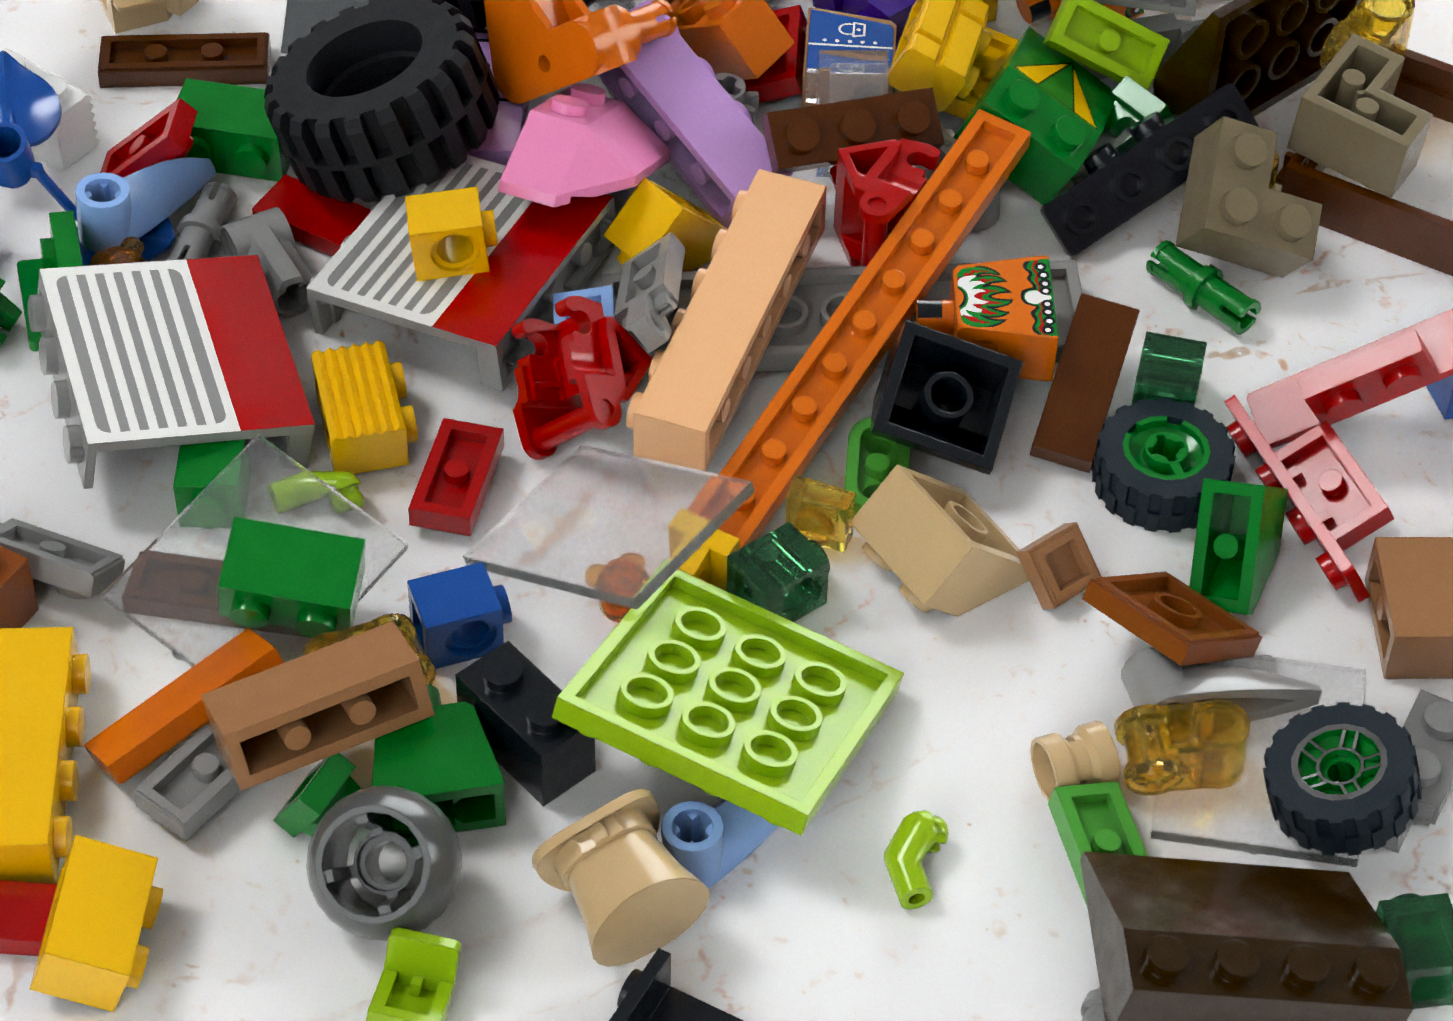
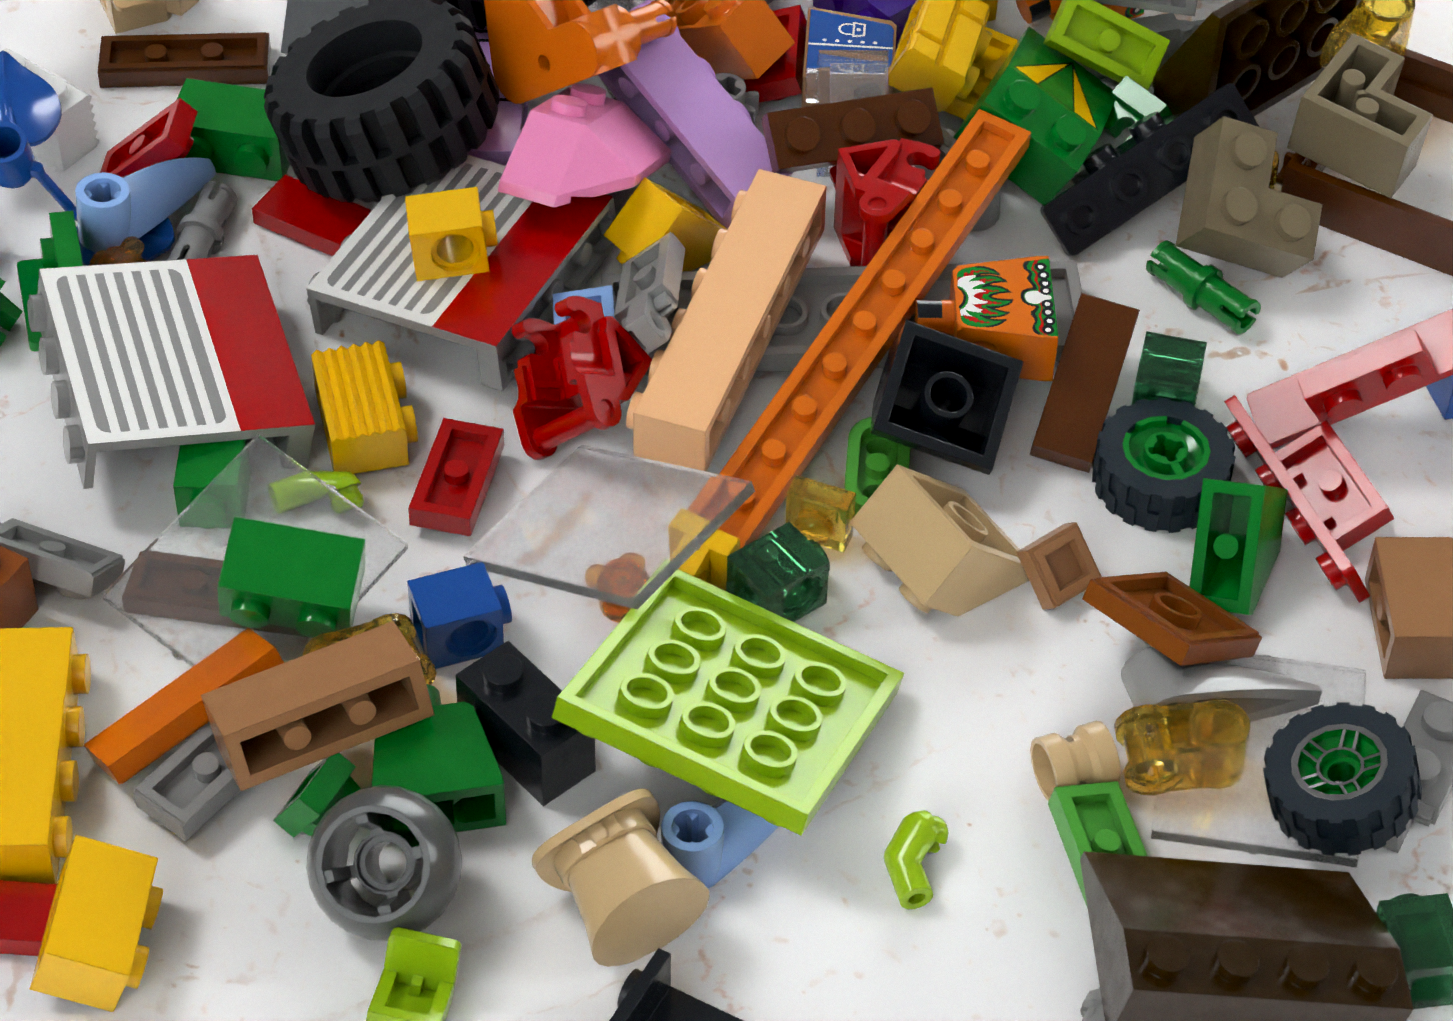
light grey piece [220,207,313,318] -> none

